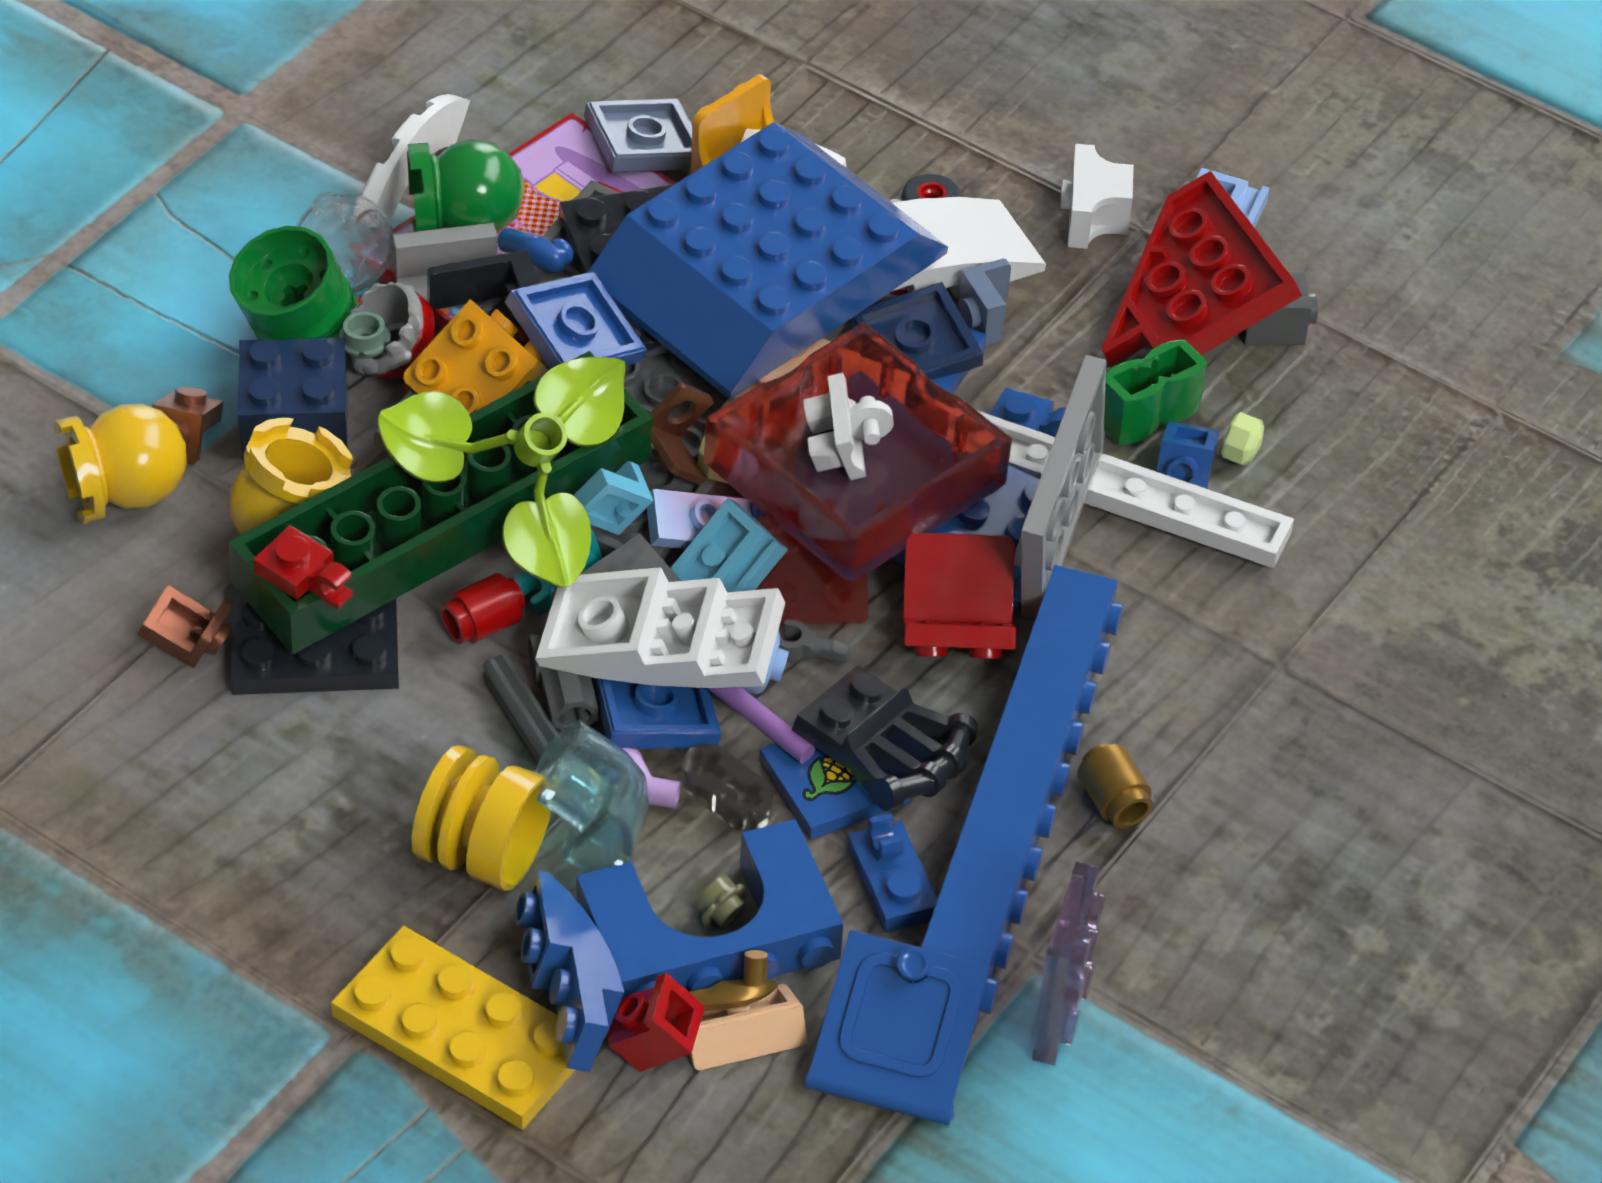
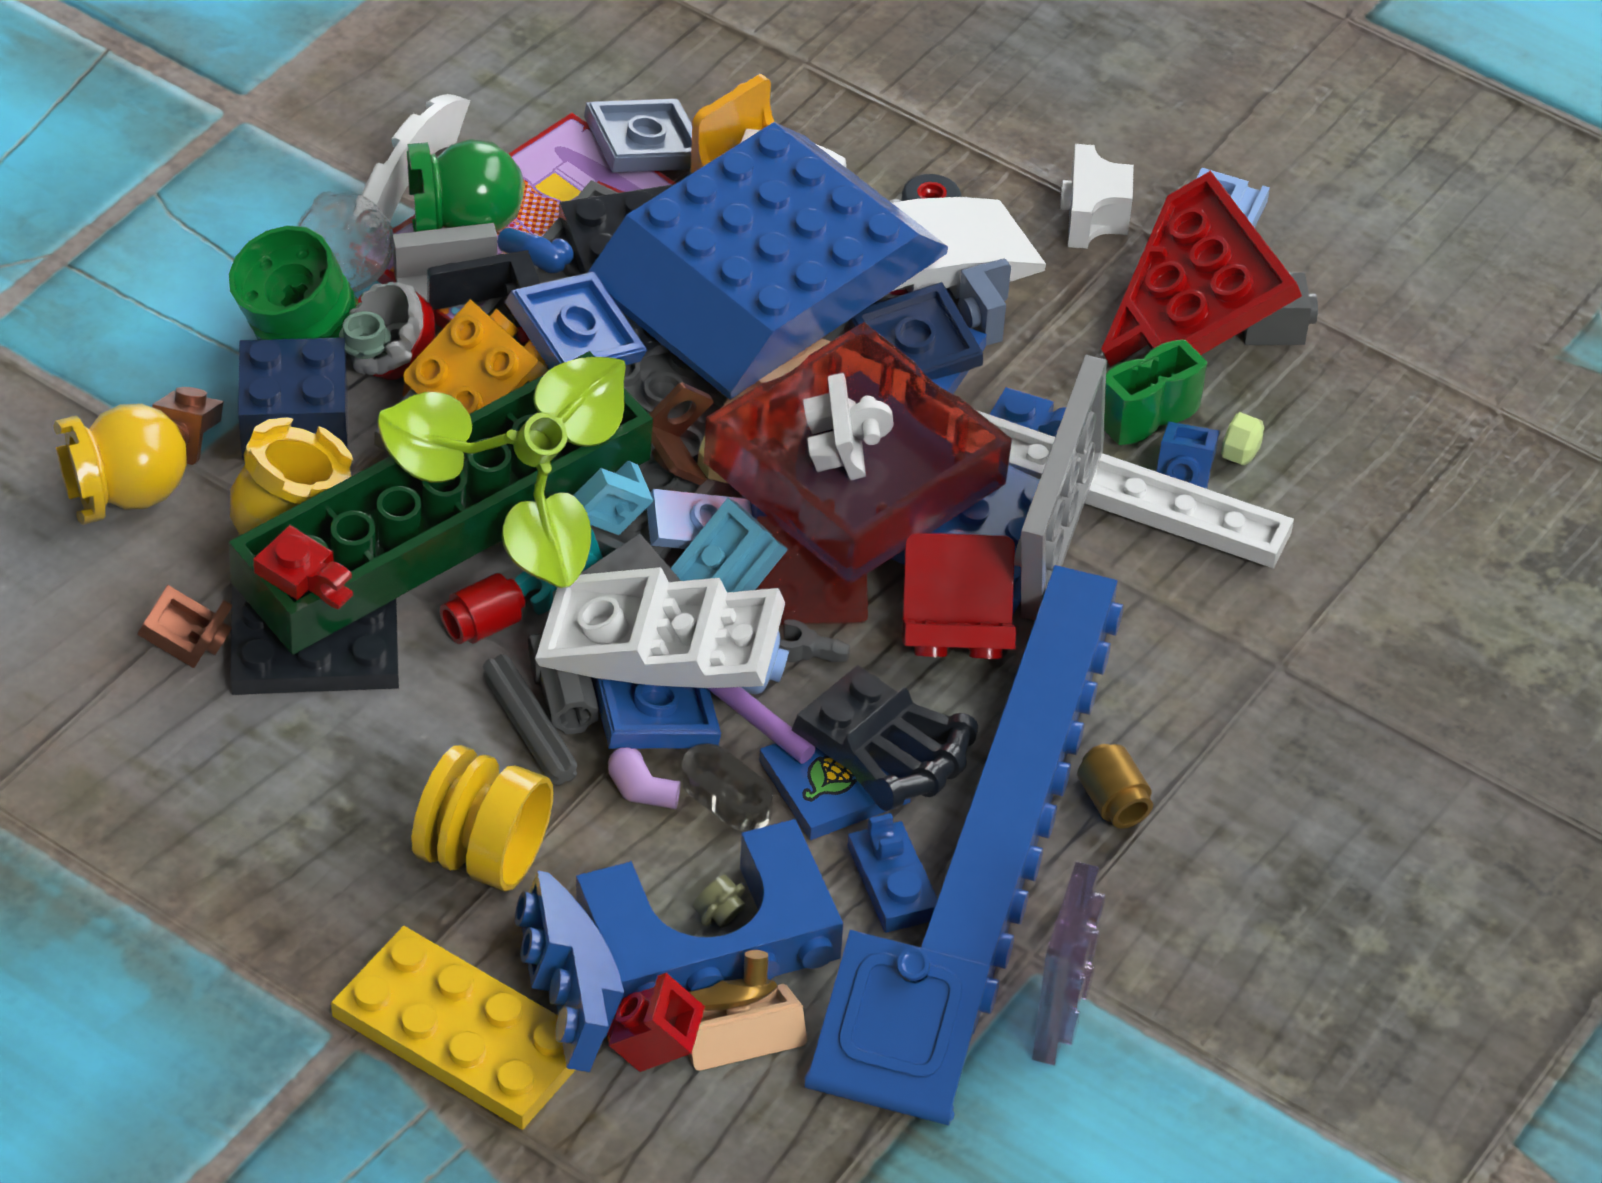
clear light blue brick [535,720,650,873] -> none

